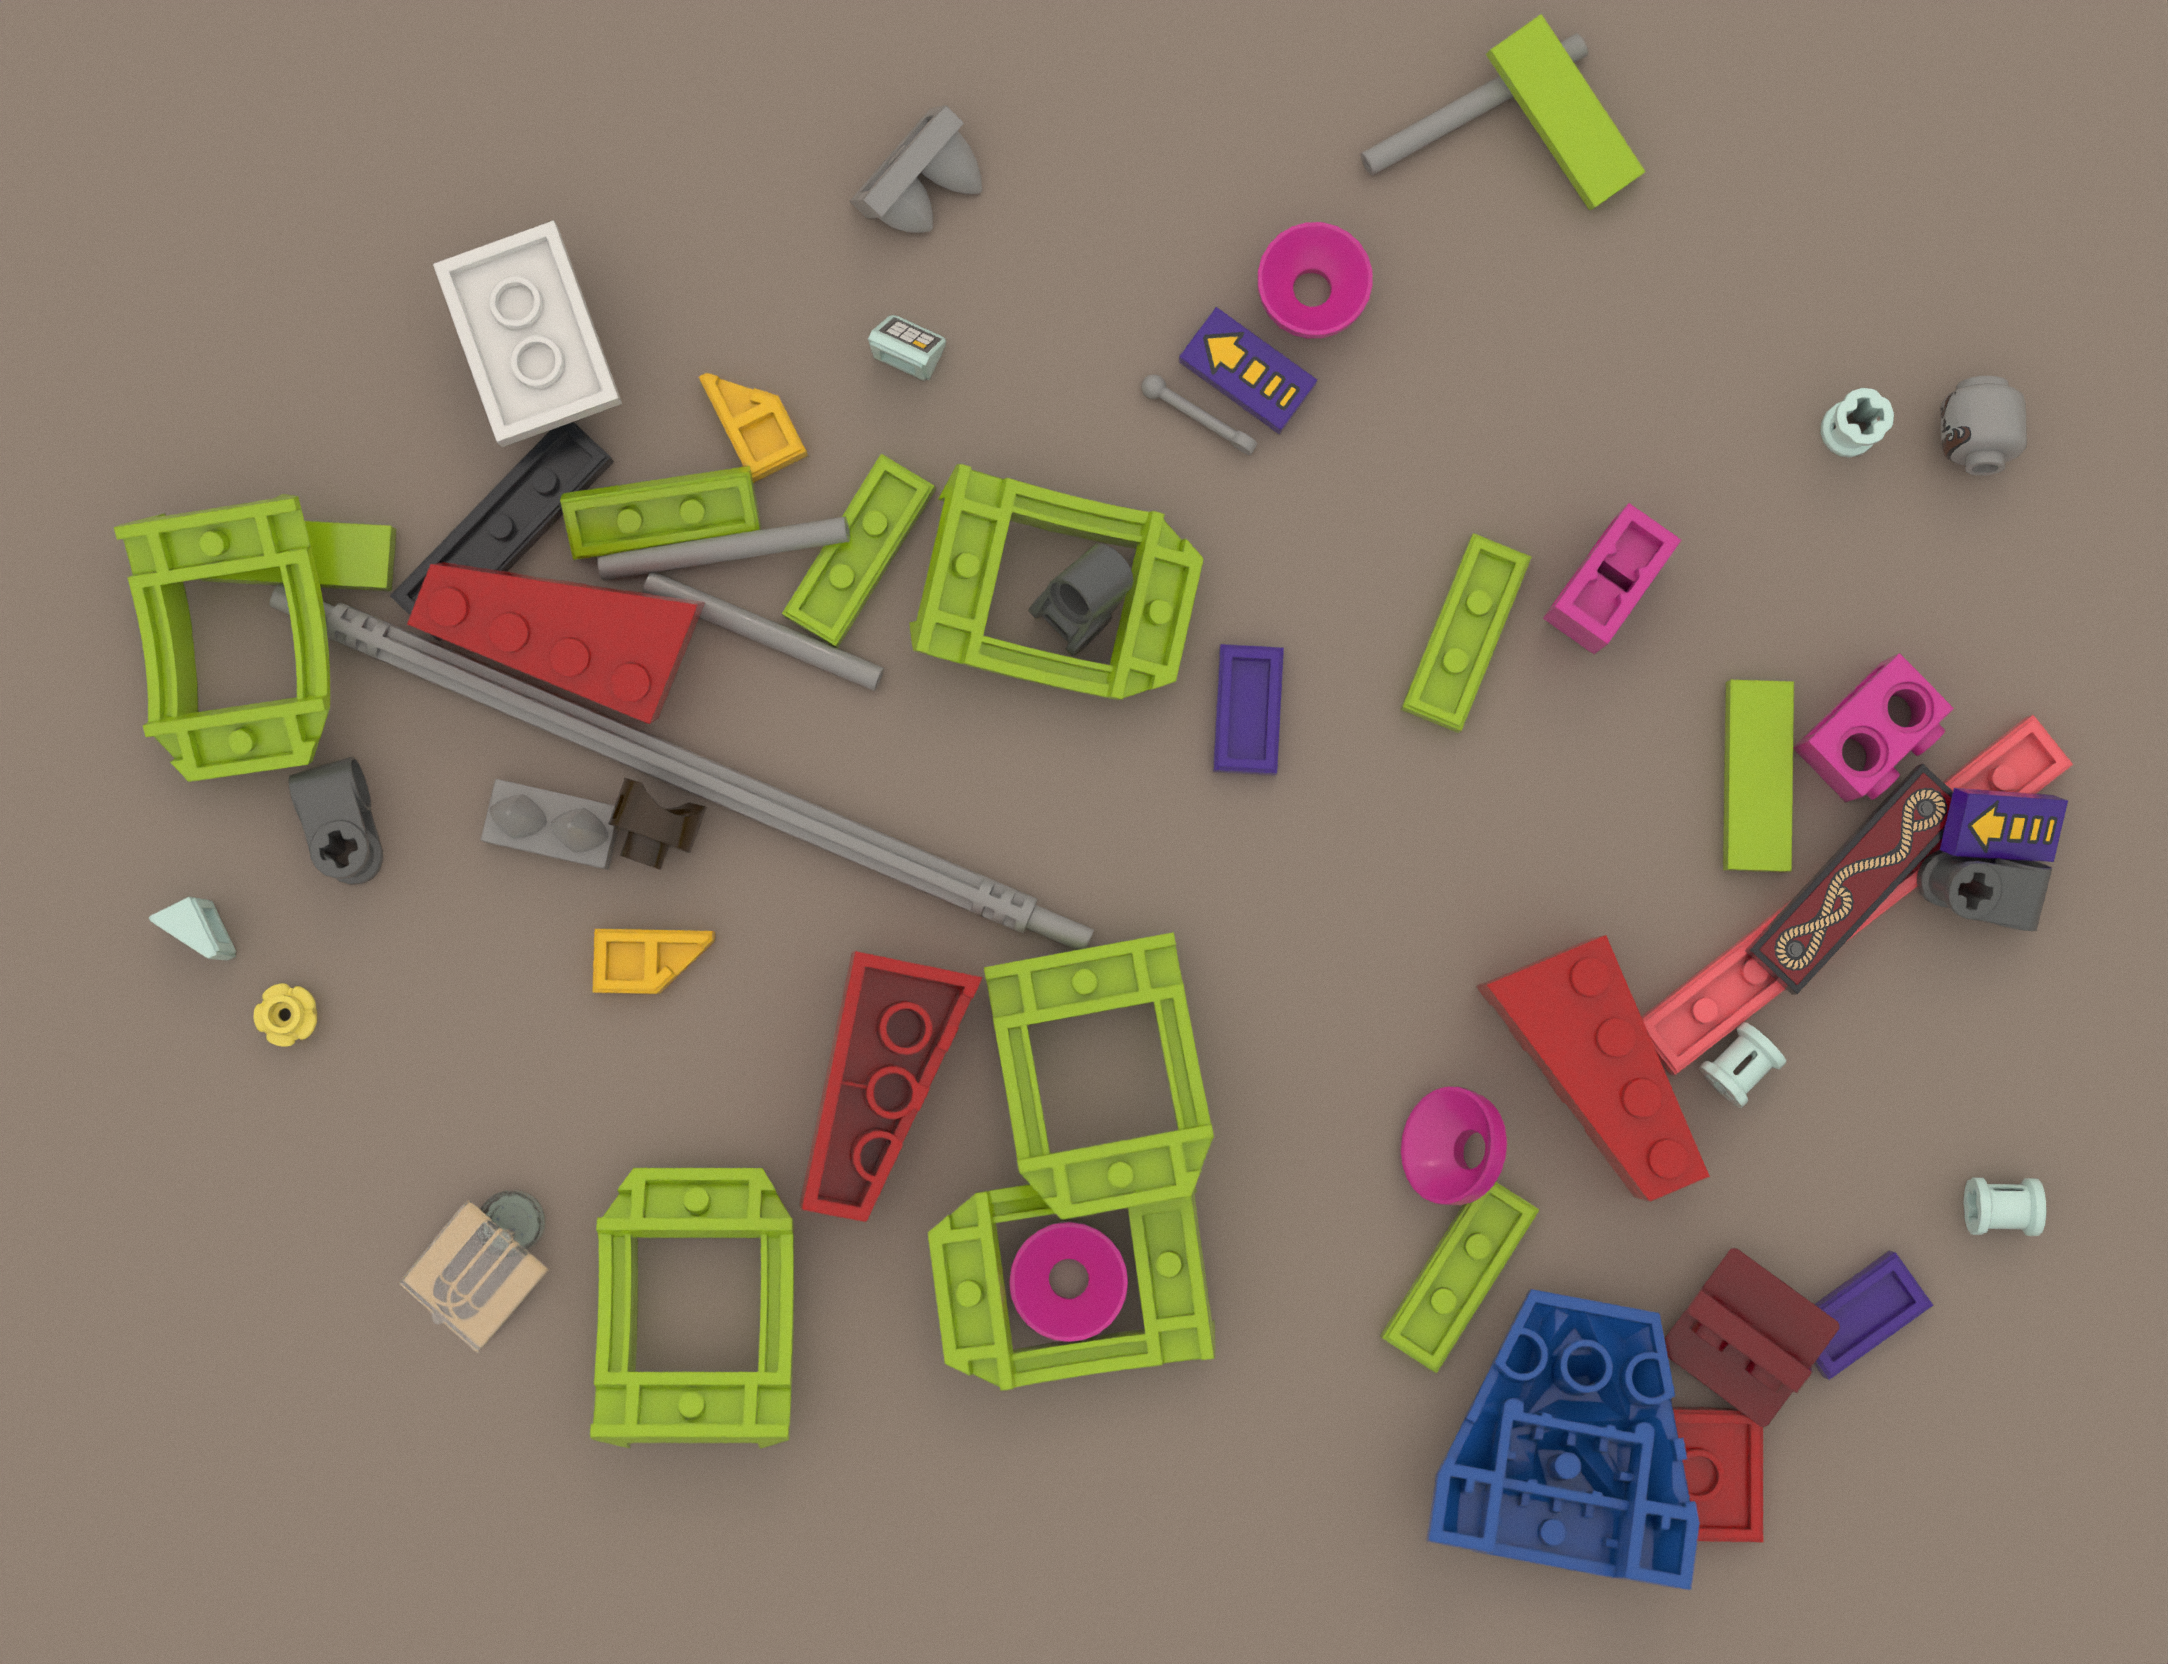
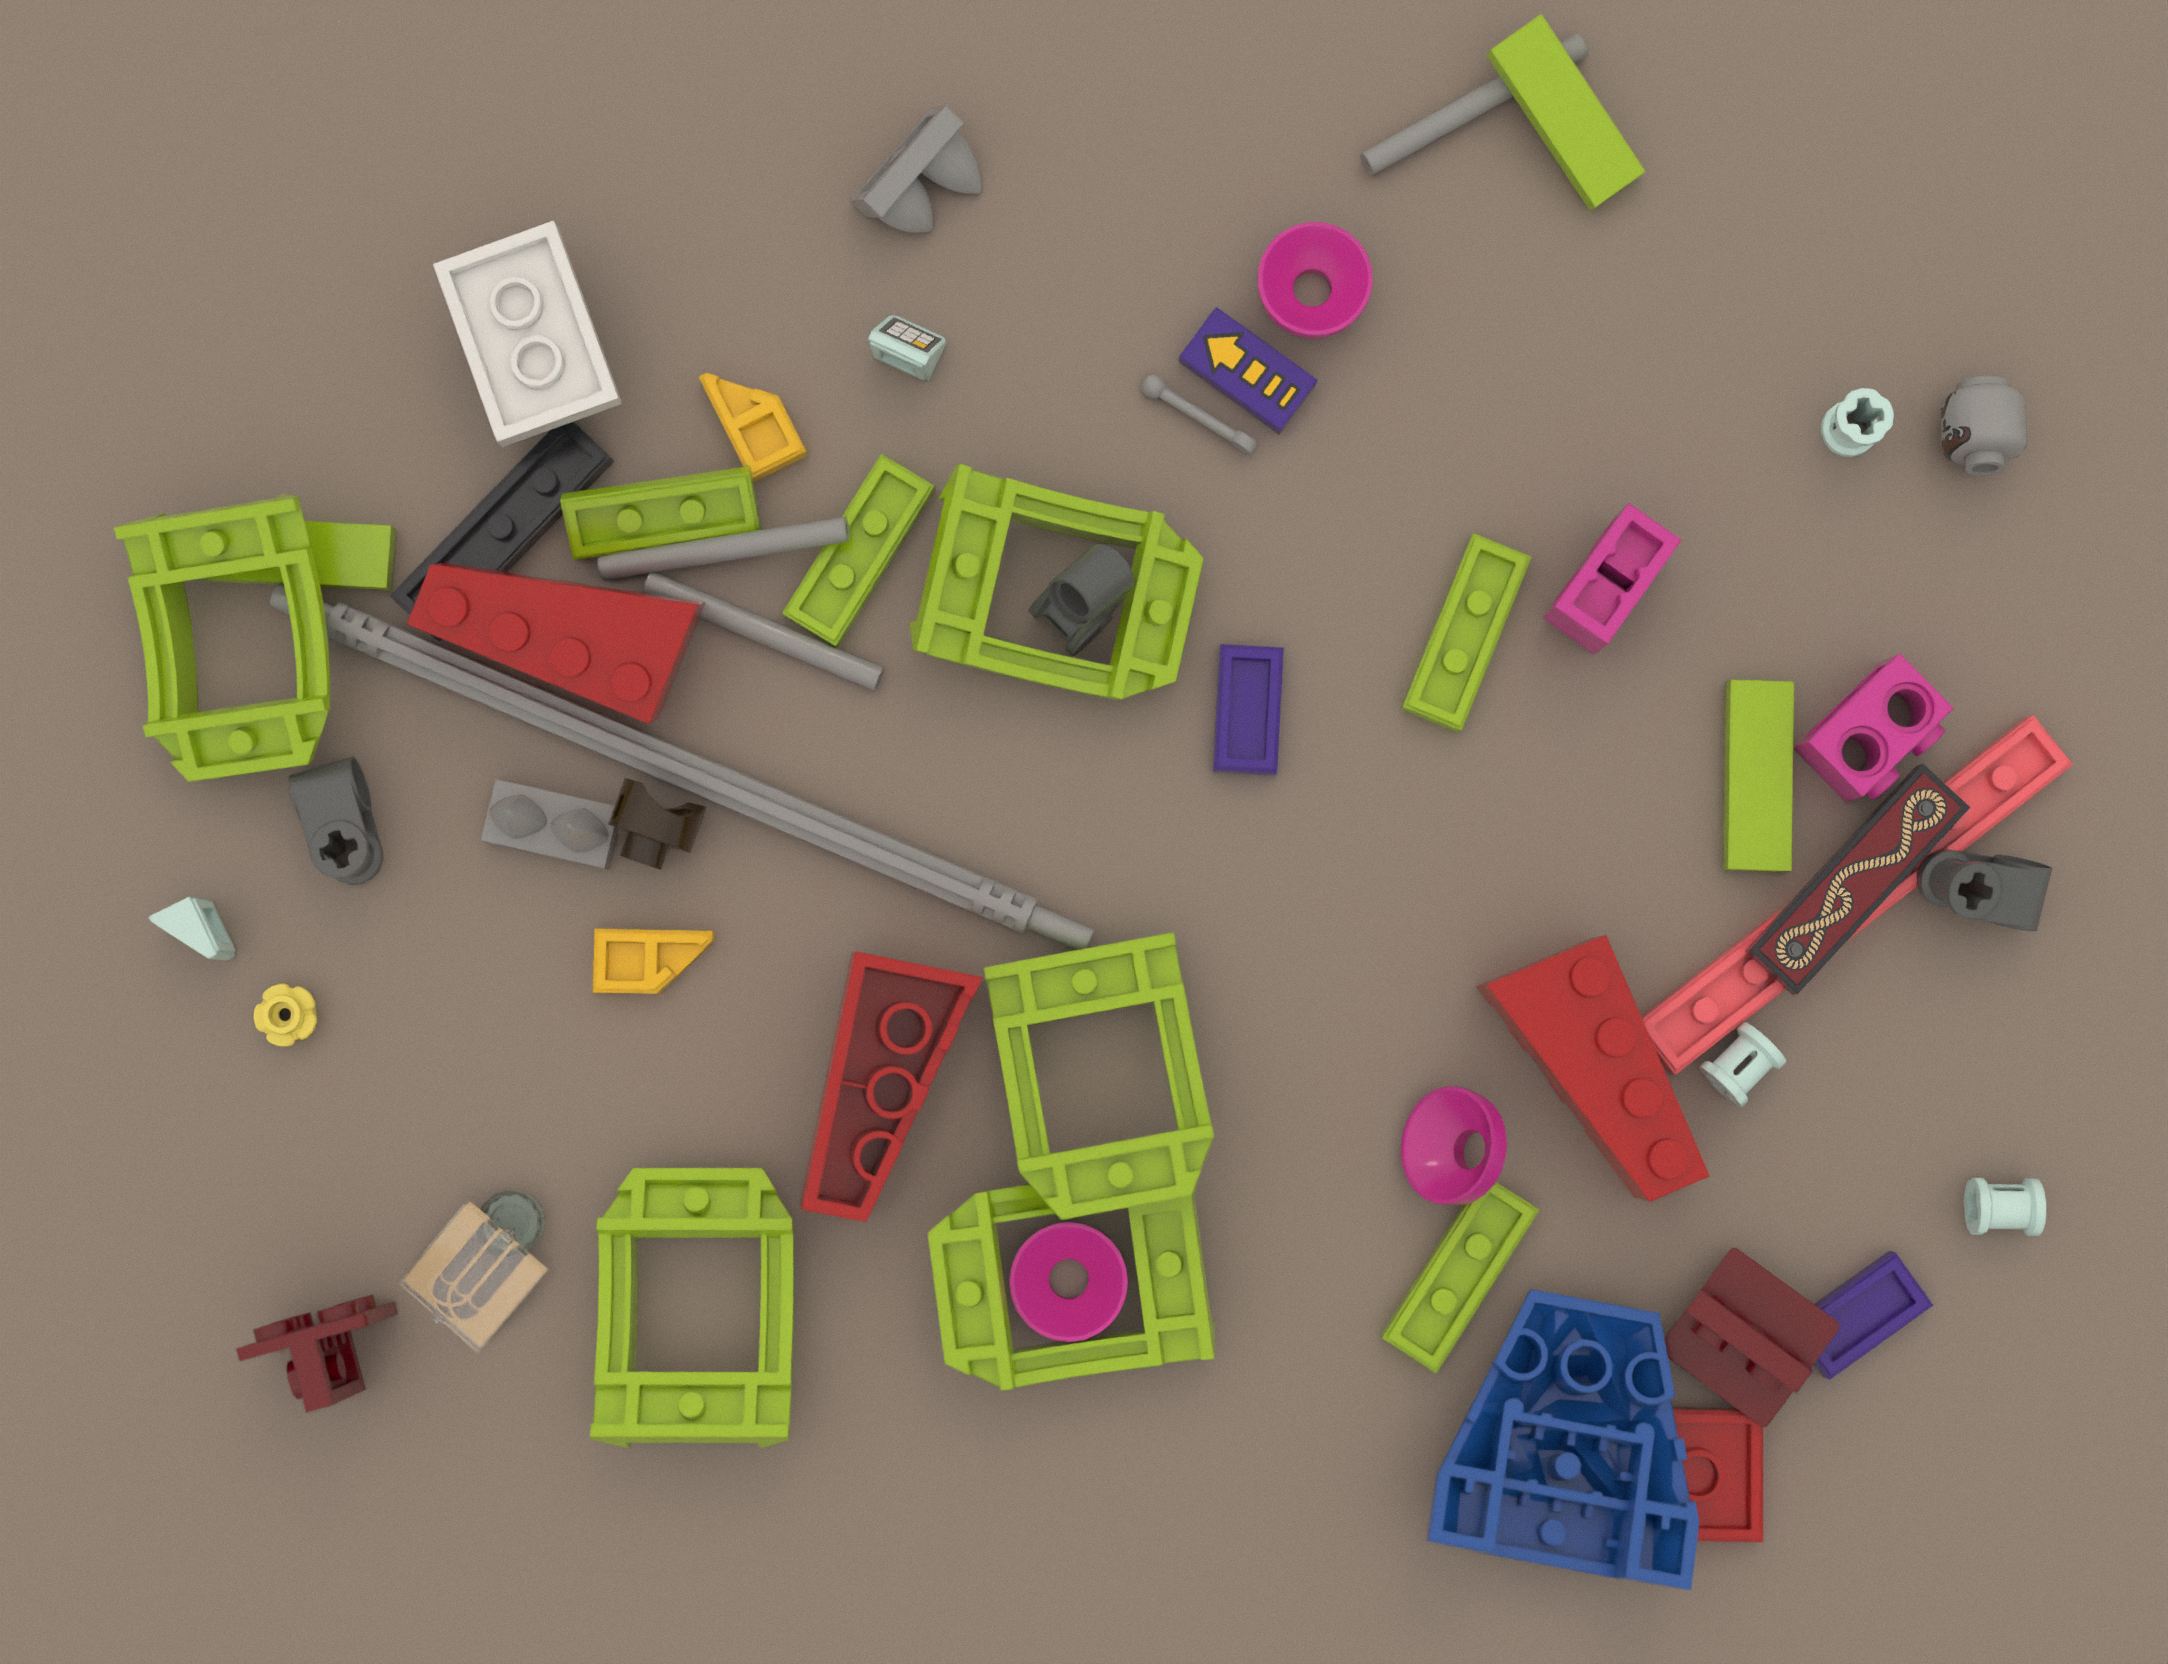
dark purple tile [1940,788,2068,862] -> none
none -> dark red bracket [236,1294,398,1413]

